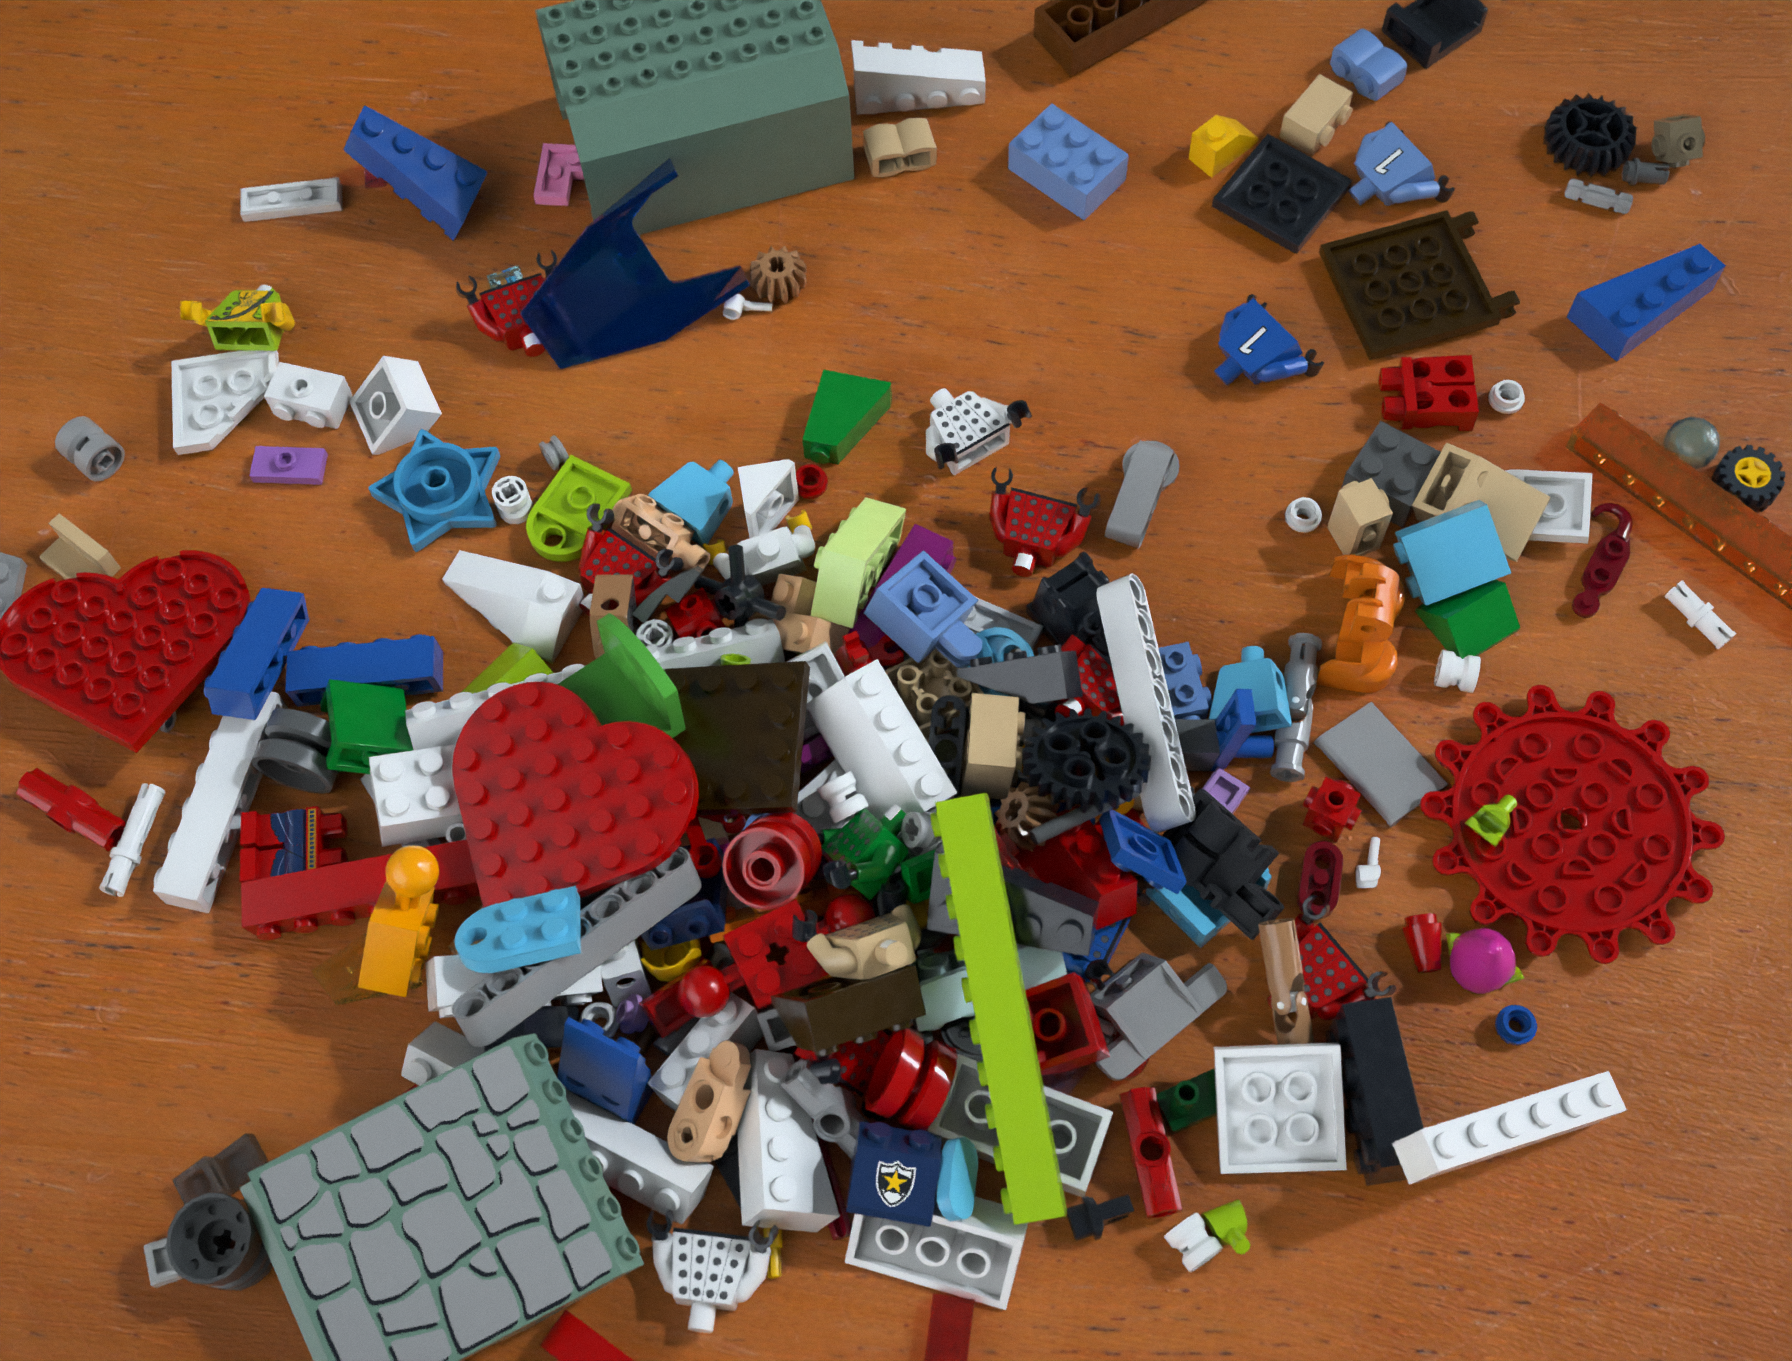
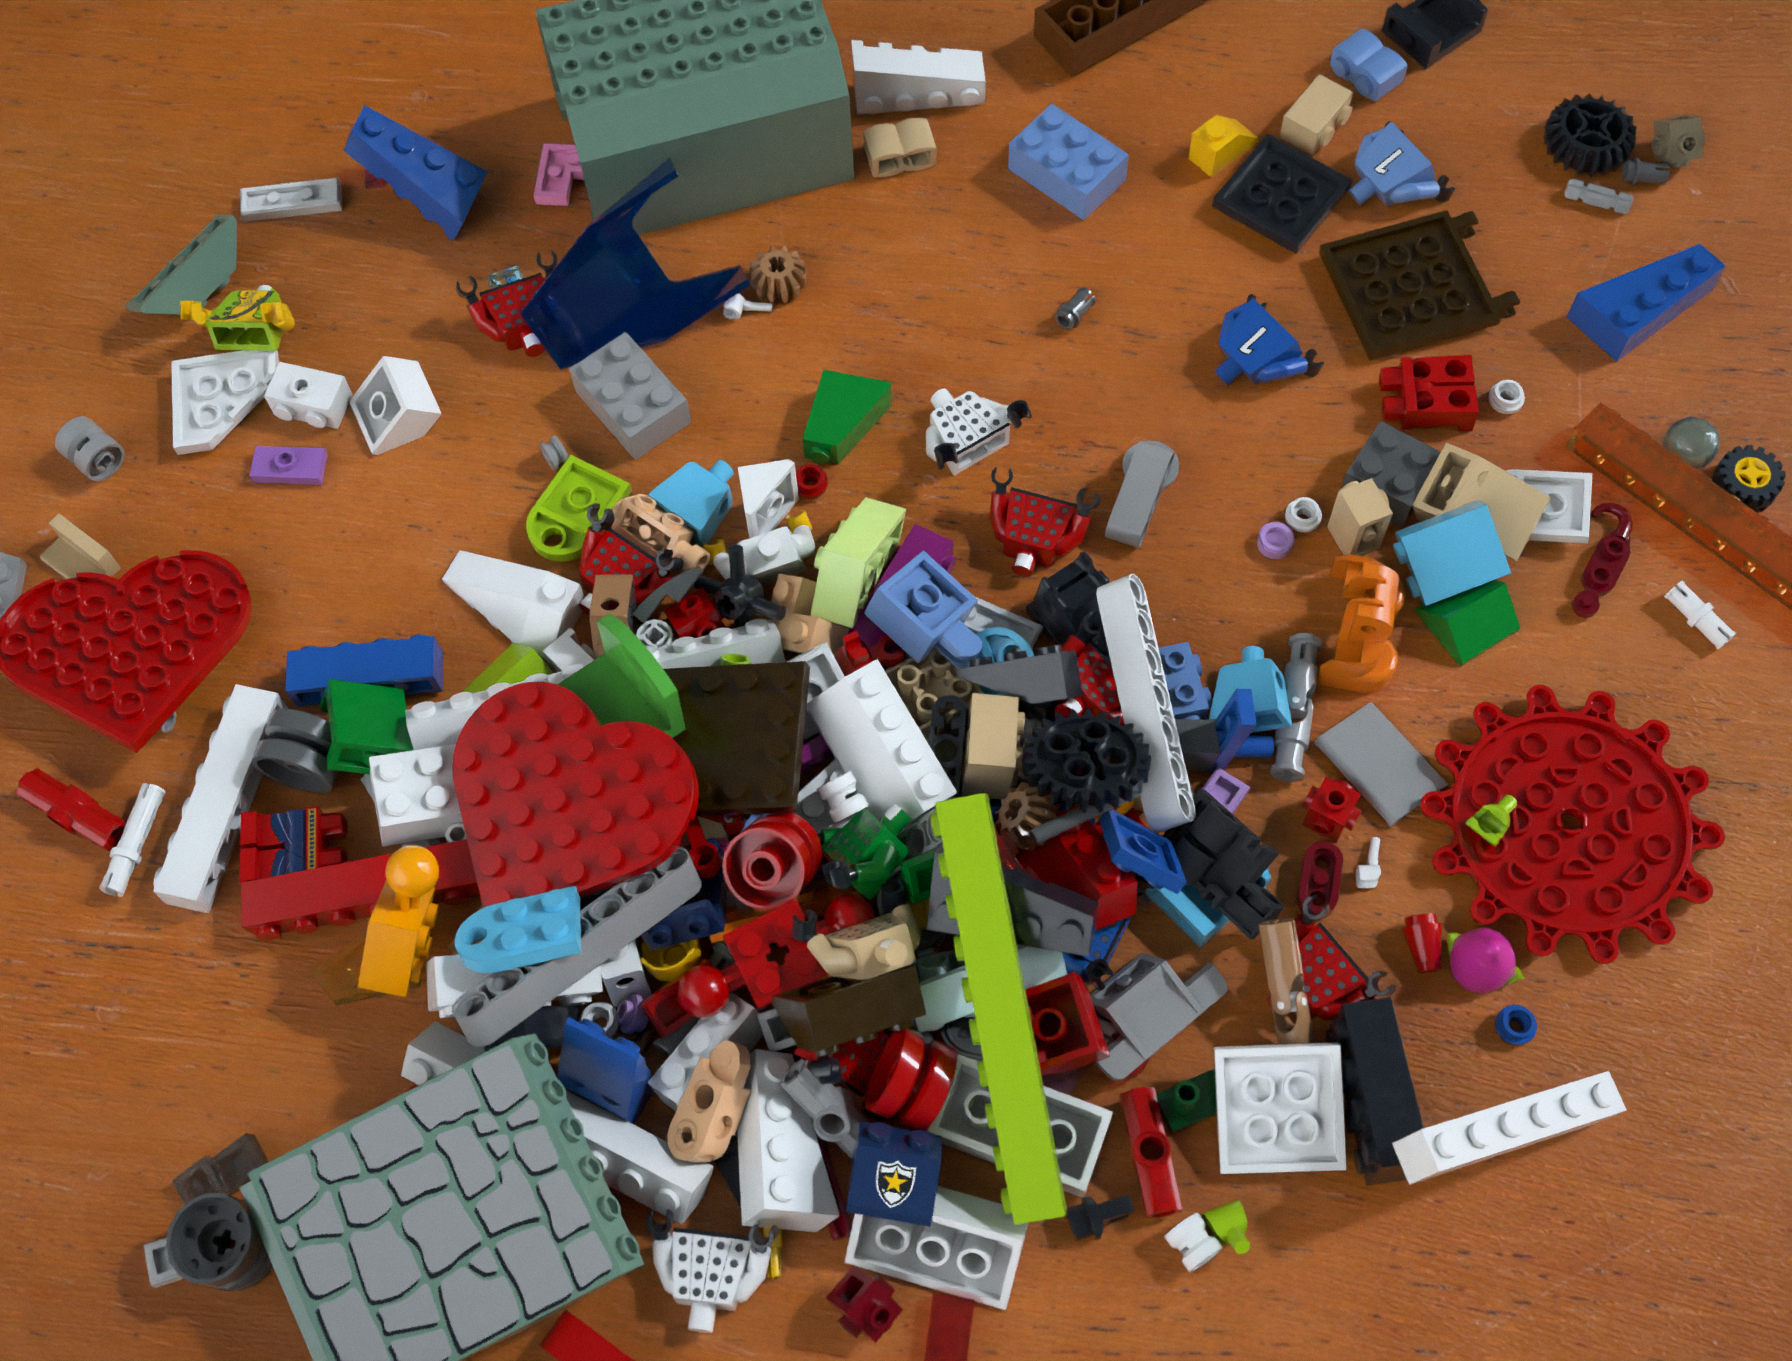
blue brick [204,588,309,720] -> none
dark azure plate [369,429,501,552] -> none
white wheel [492,476,533,524] -> none
light grey bush [901,812,937,848] -> none
medium azure tile [937,1137,978,1221] -> none
white wheel [1434,650,1481,693] -> none
none -> sand green wedge [125,214,237,315]
none -> white brick [543,627,597,673]
none -> light grey brick [569,332,692,460]
none -> dark red brick [826,1265,903,1344]
none -> dark grey pin [1055,287,1096,330]
none -> lavender tile [1257,522,1295,559]

